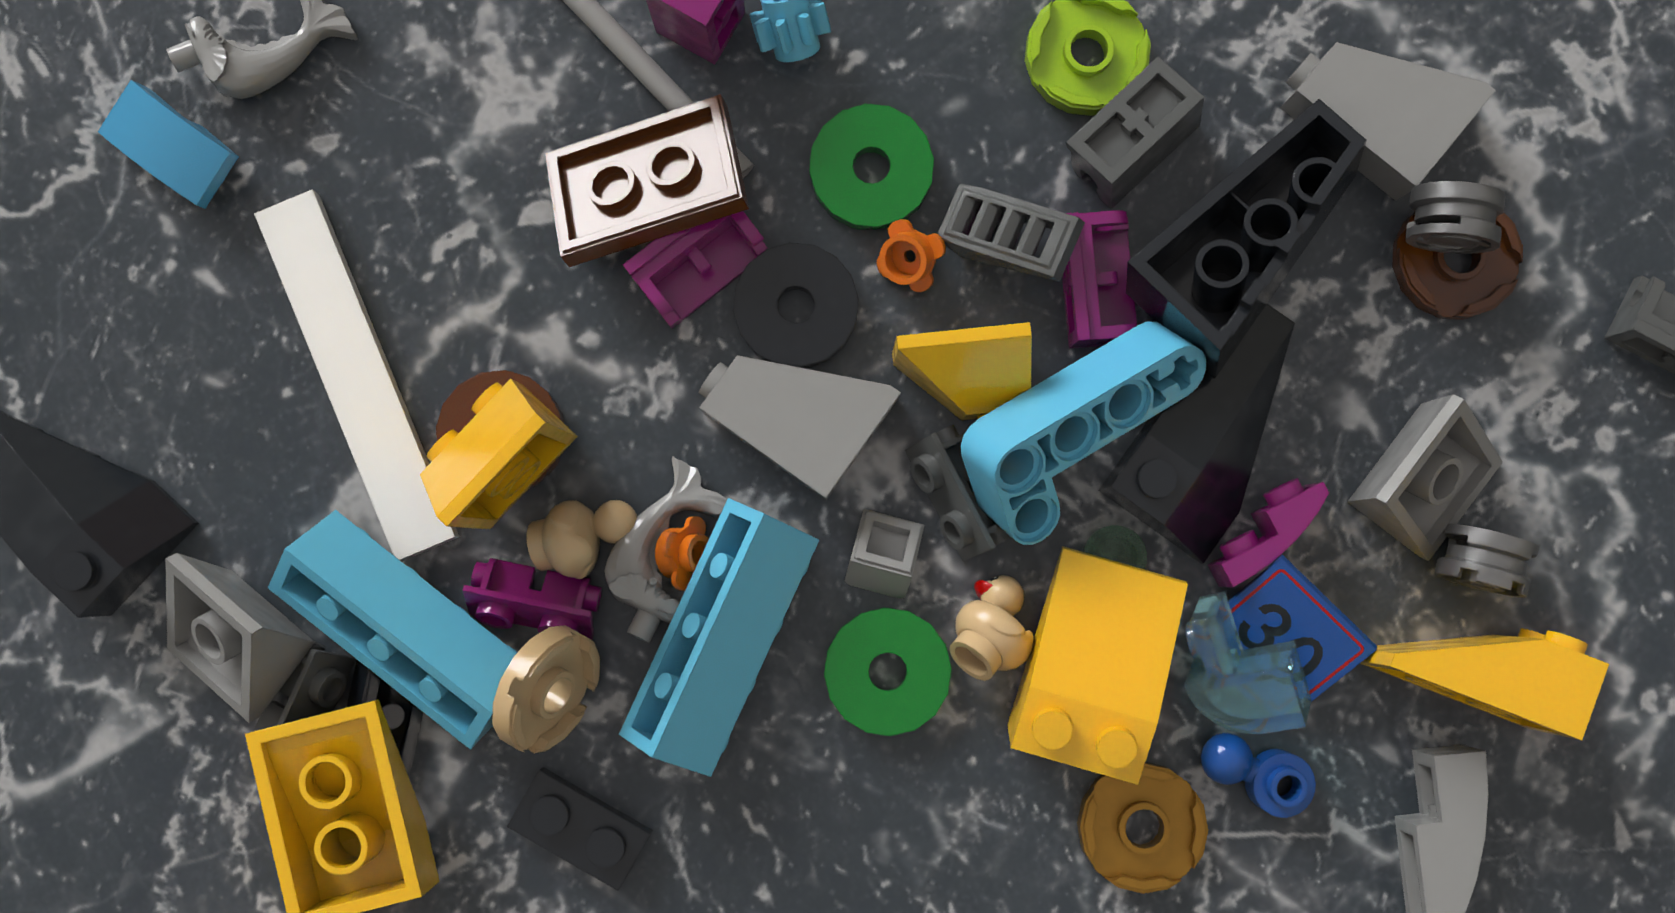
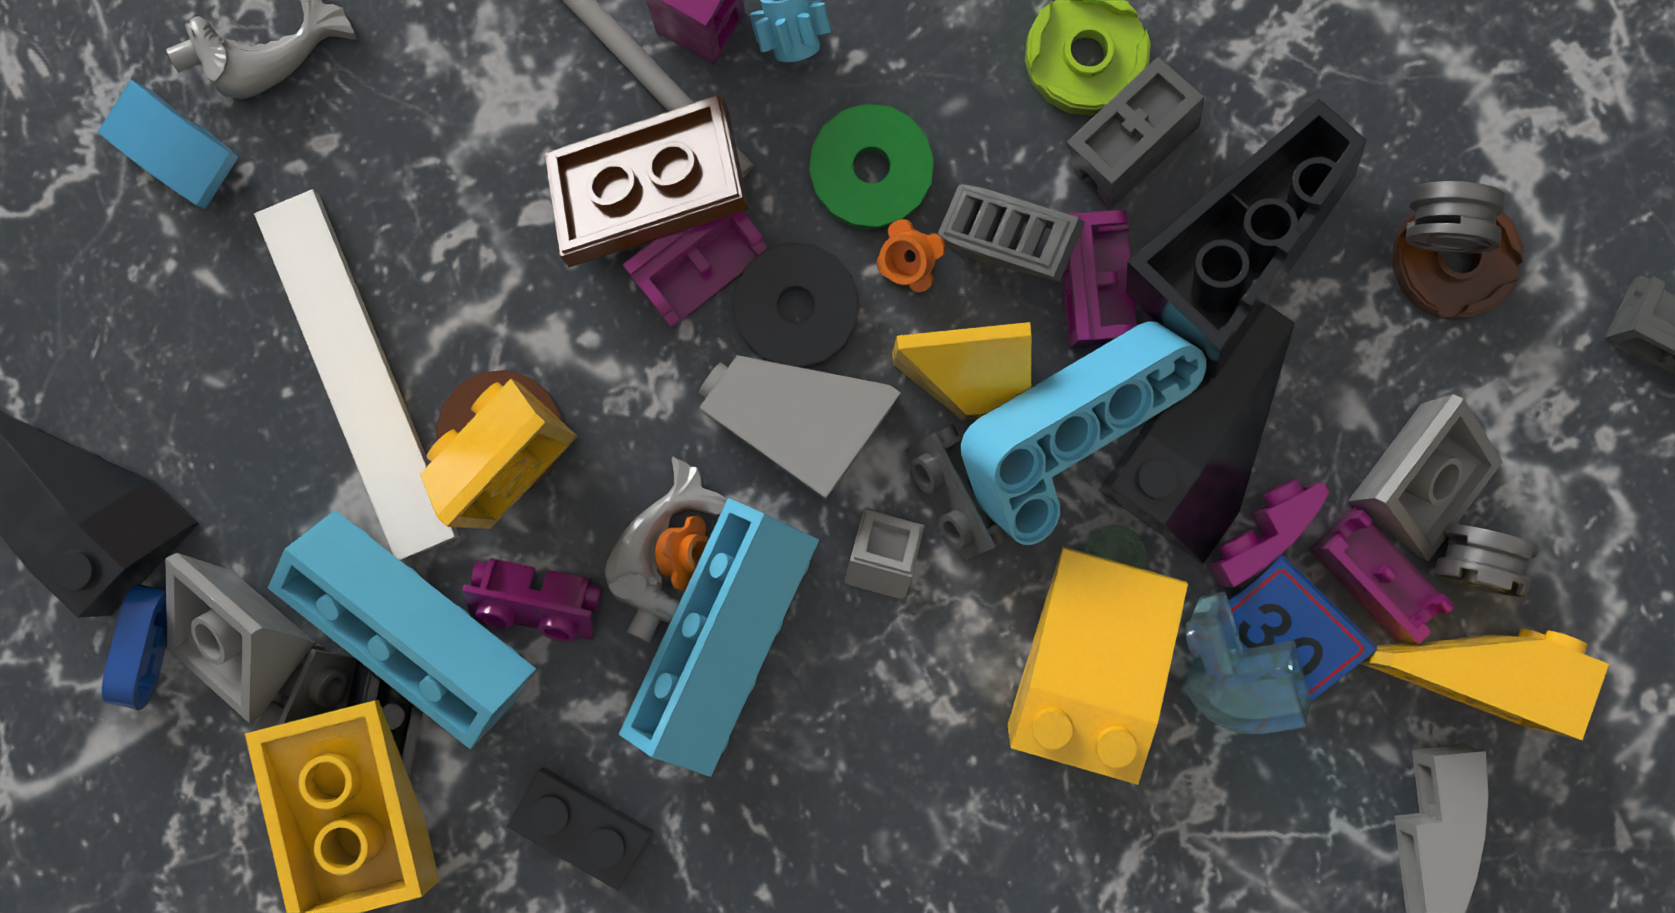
tan tile [492,625,600,754] -> none
tan animal [527,500,637,579] -> none
green tile [824,607,952,736] -> none
tan animal [950,575,1034,681] -> none
pearl gold tile [1077,762,1208,894] -> none
blue plate [1200,733,1316,818] -> none
light grey slope [1280,42,1496,201] -> none
none -> blue beam [101,584,167,710]
none -> magenta hinge [1308,506,1454,644]

